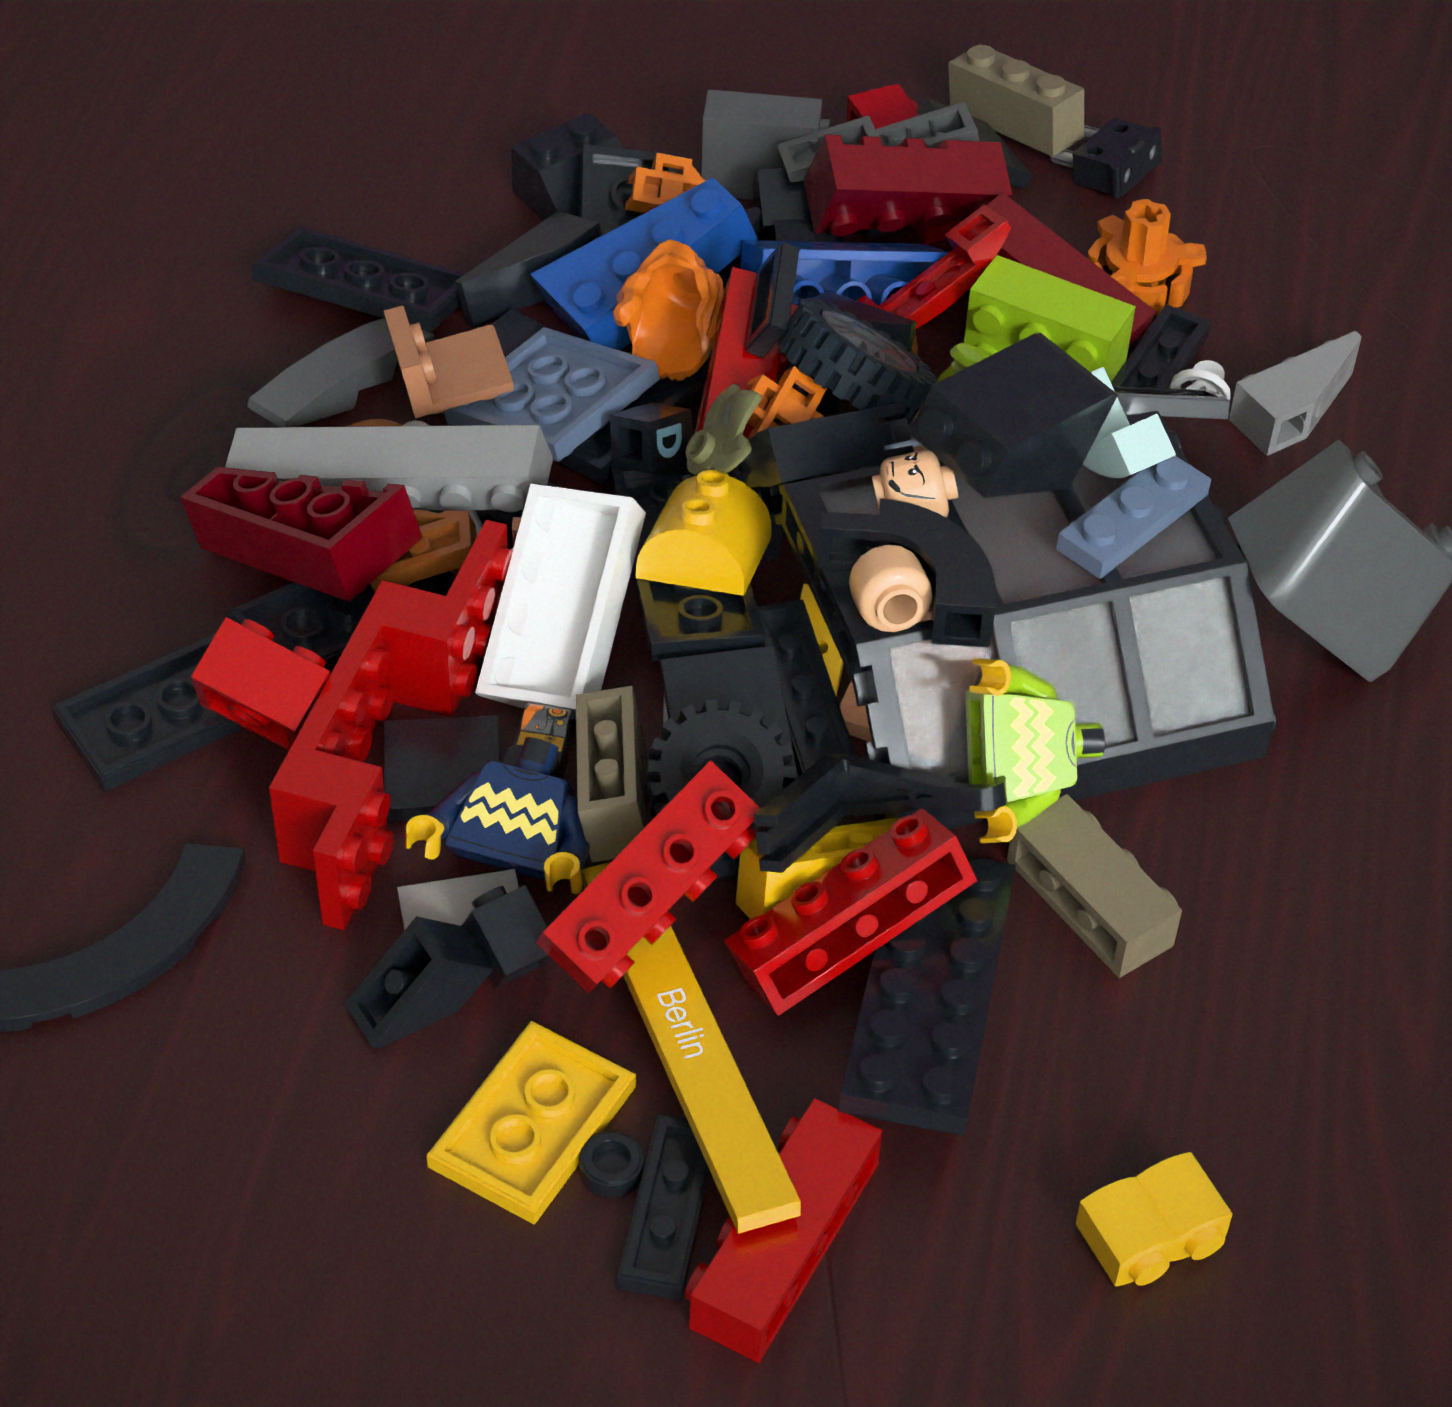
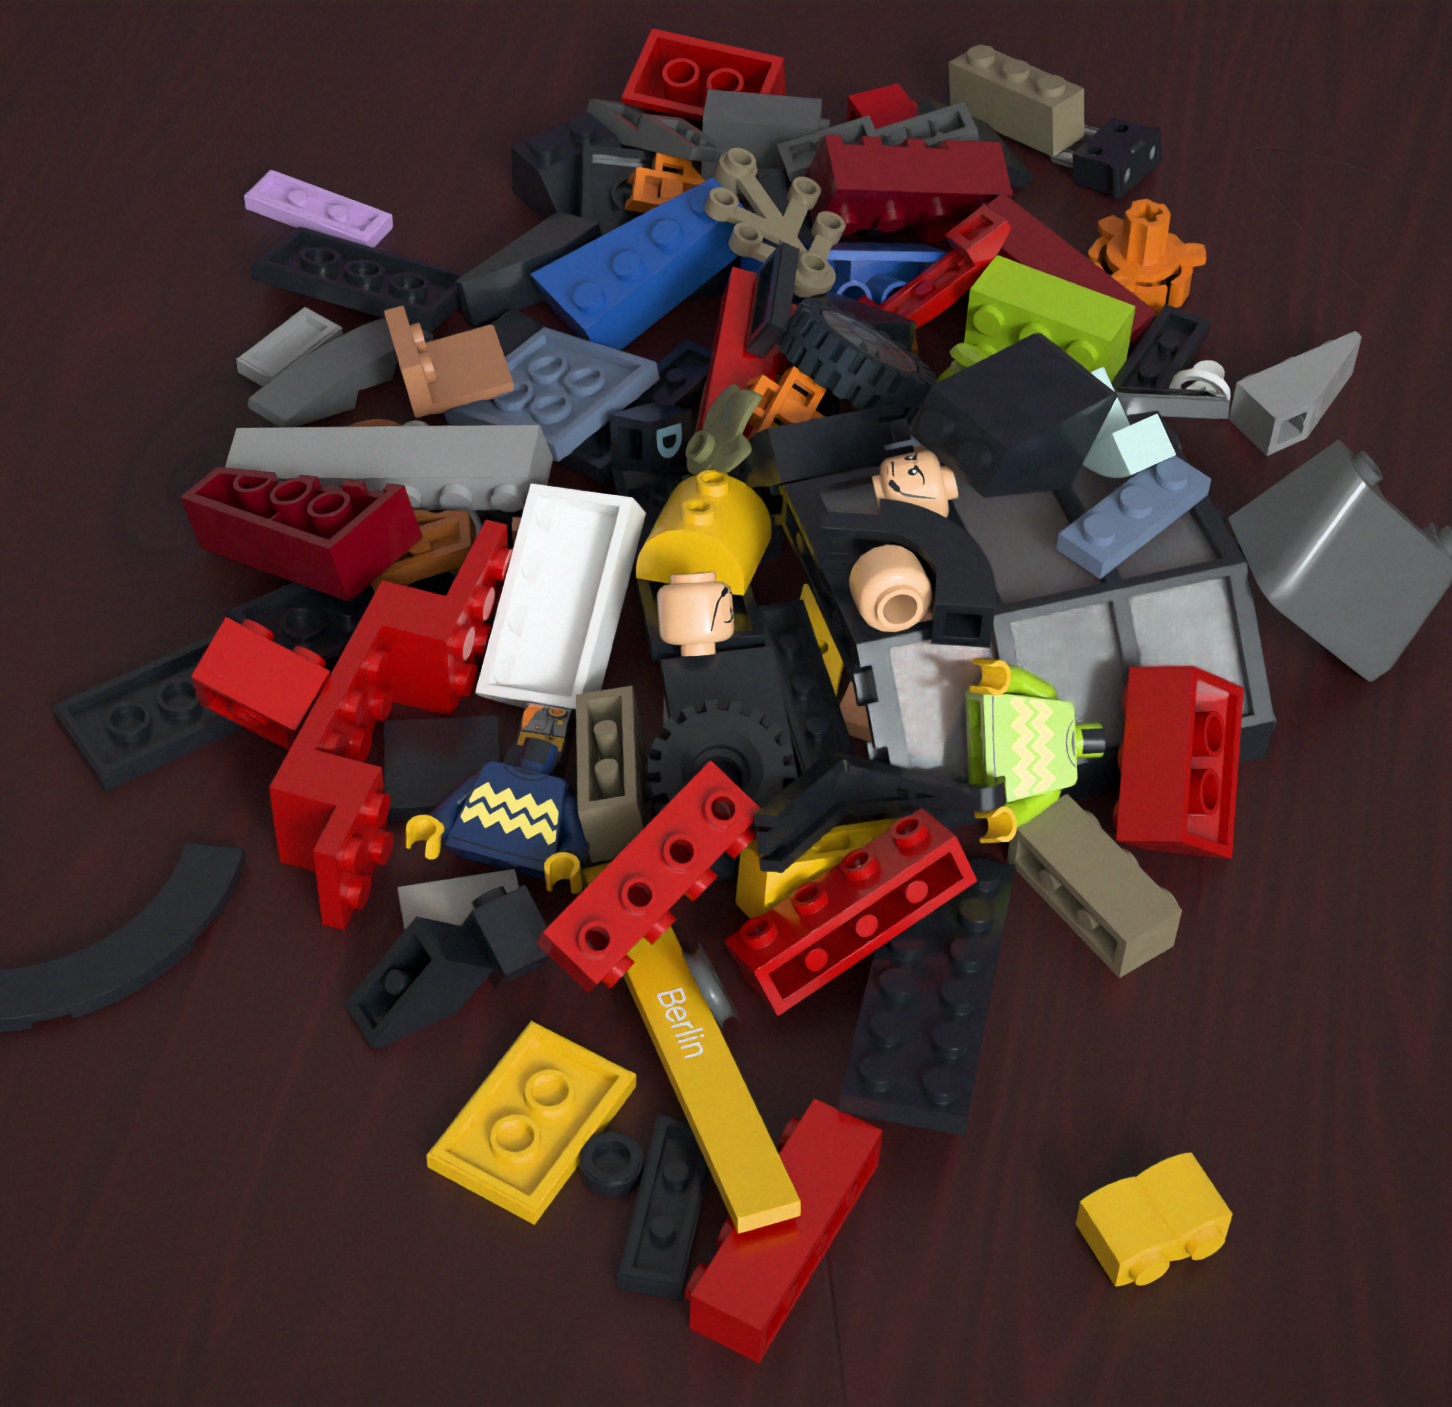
orange hair [613,239,724,380] -> none
none -> light grey tile [236,307,343,387]
none -> lavender tile [244,170,393,248]
none -> dark grey slope [586,99,729,163]
none -> red slope [621,28,786,122]
none -> light nougat head [657,572,734,656]
none -> dark grey piece [681,940,740,1030]
none -> dark tan plant [704,148,846,299]
none -> red slope [1113,665,1244,859]

